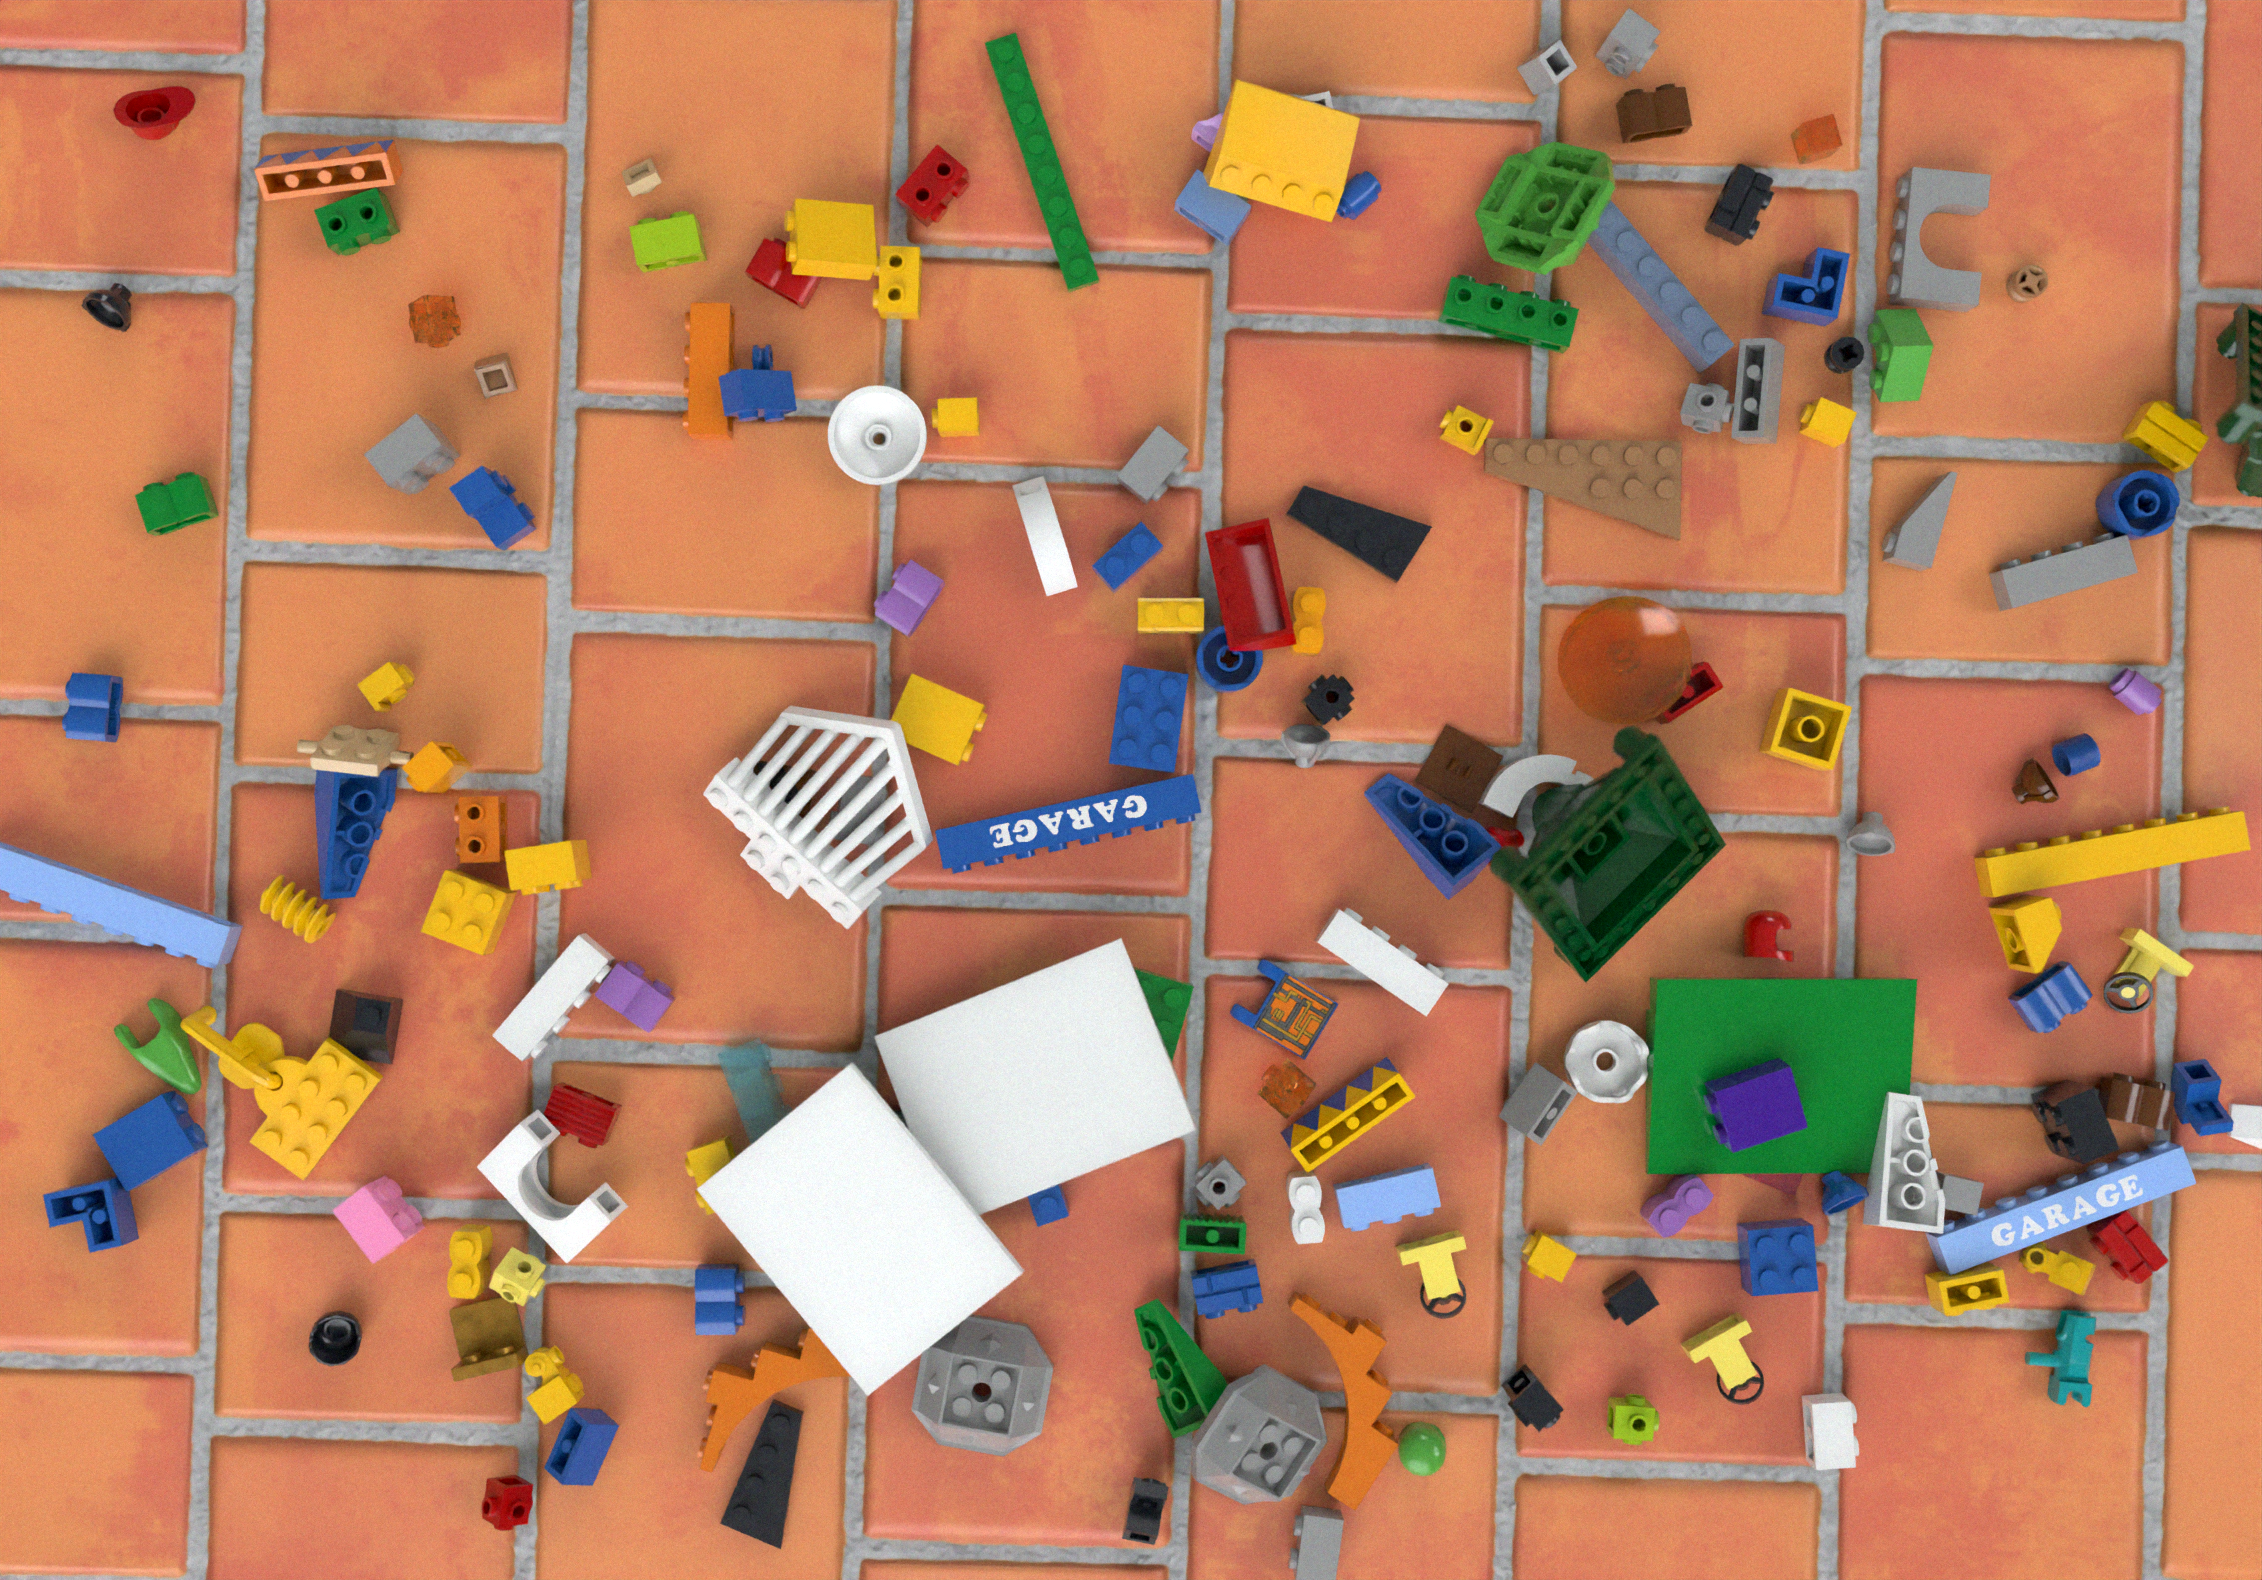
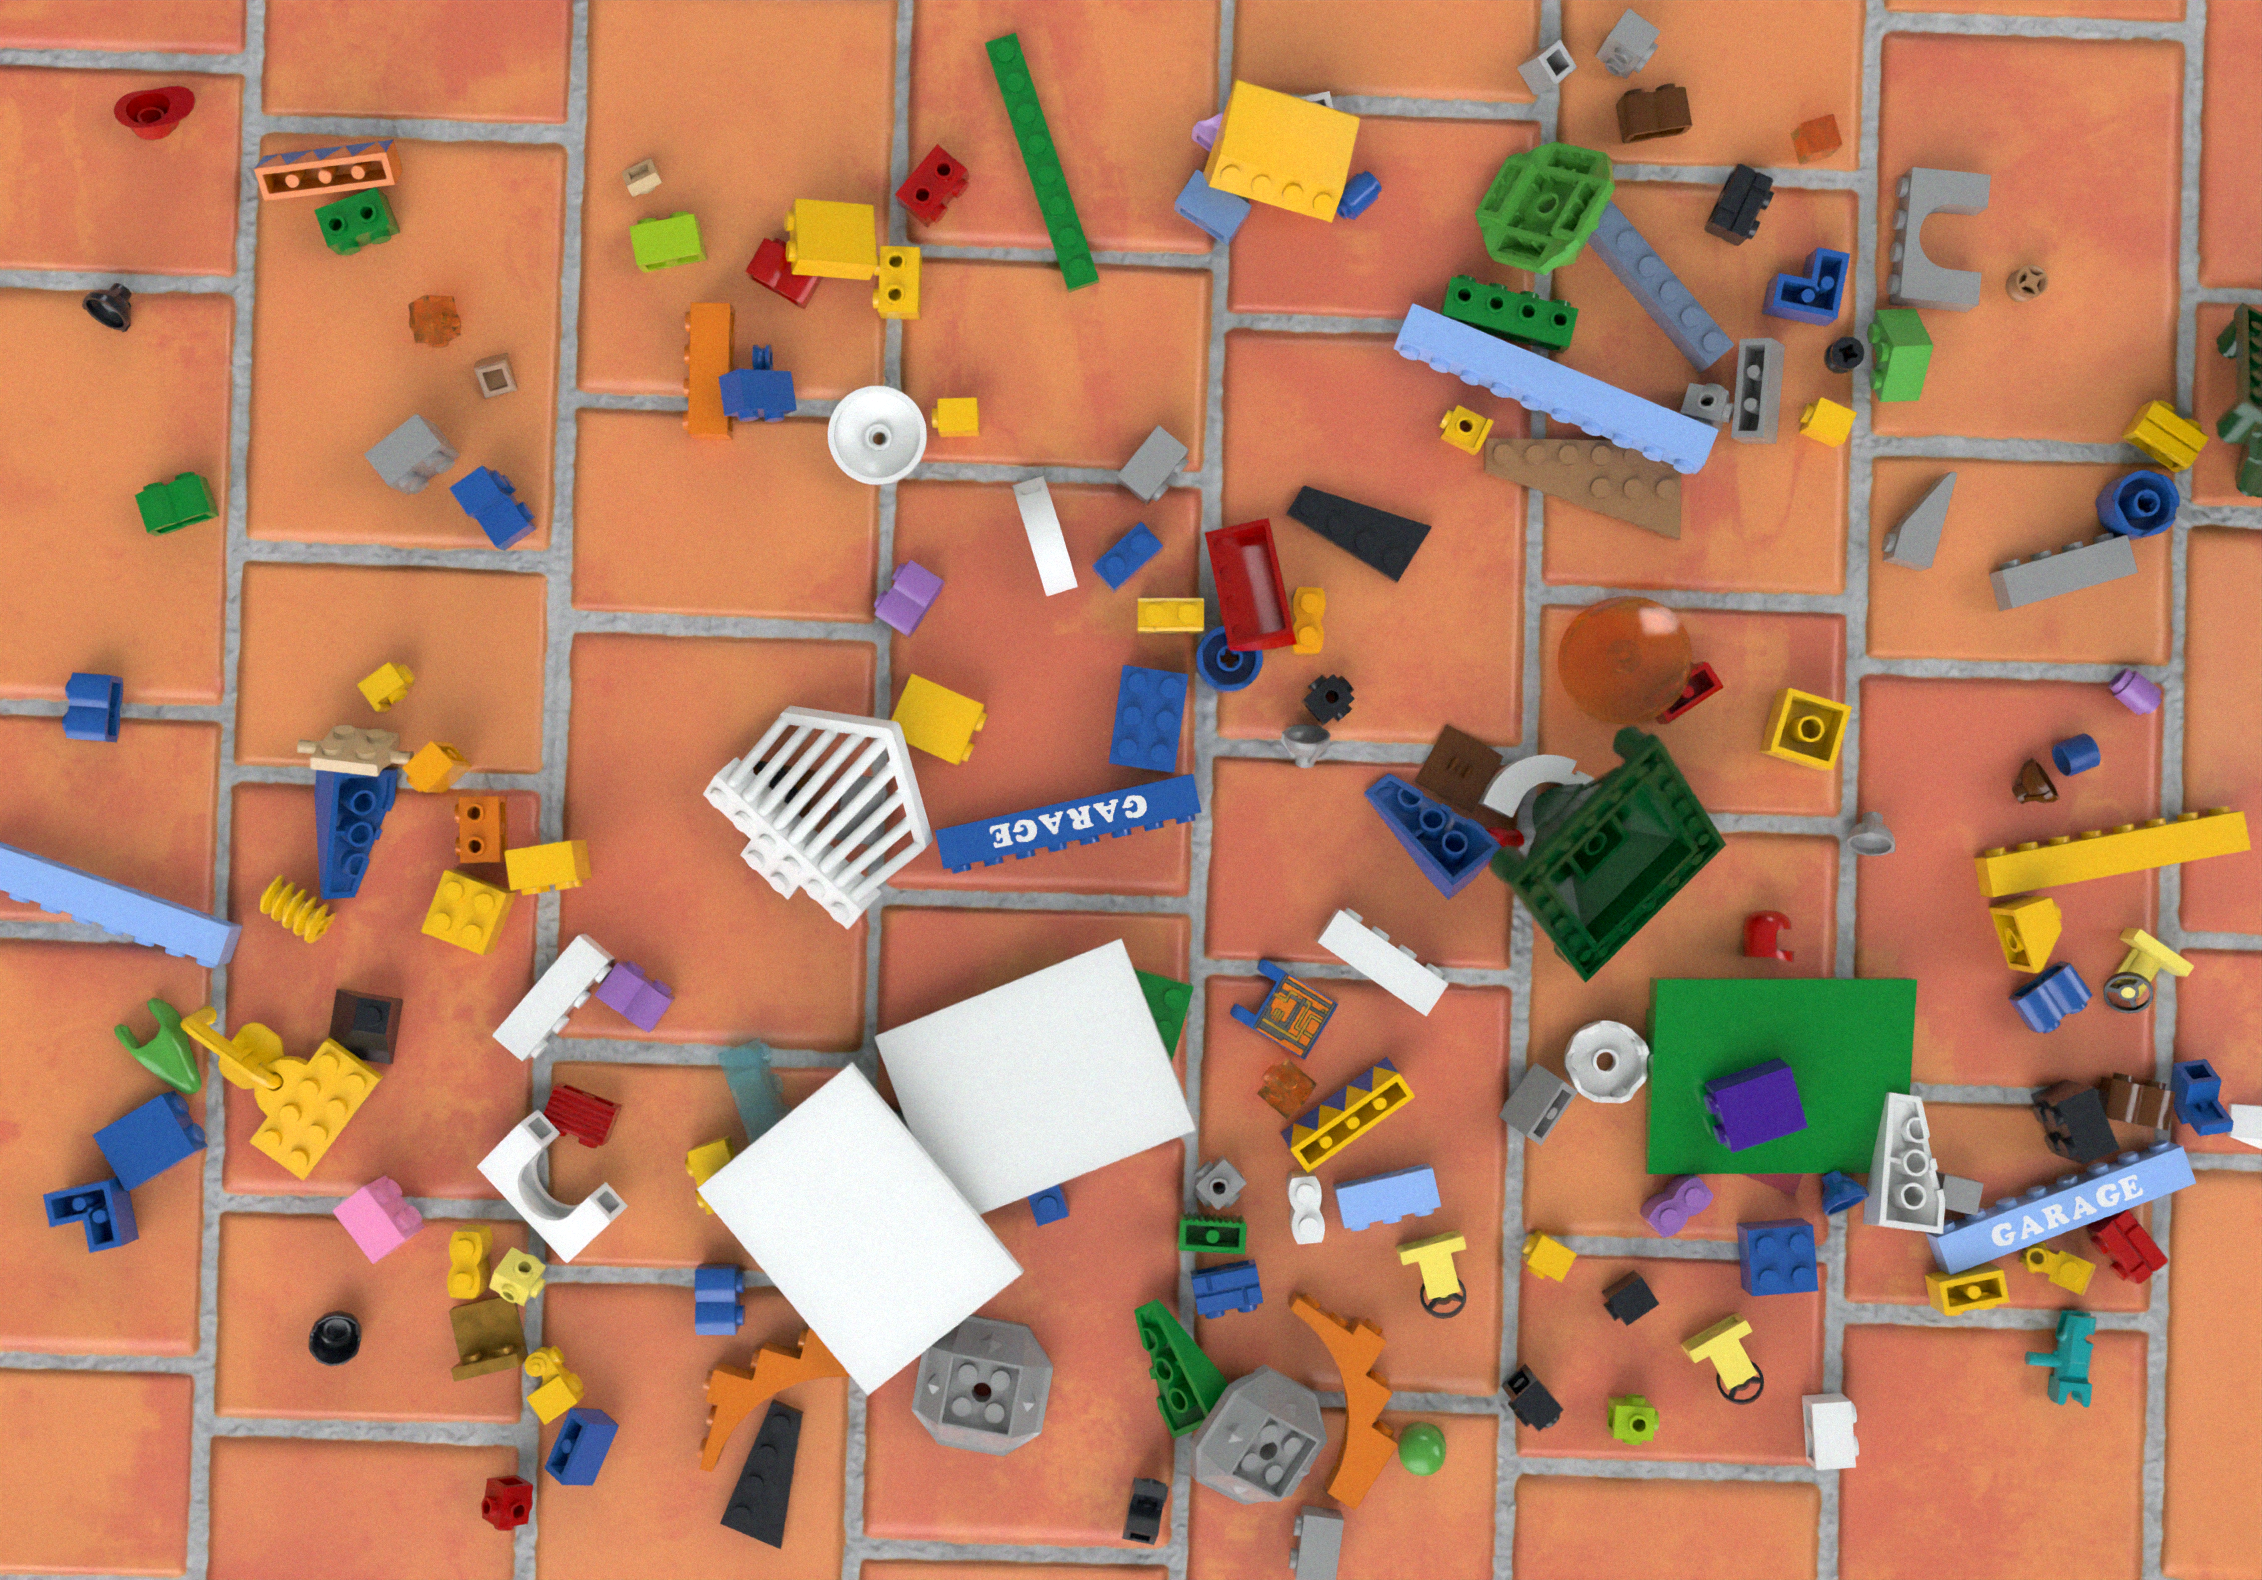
none -> light blue brick [1394,303,1719,474]

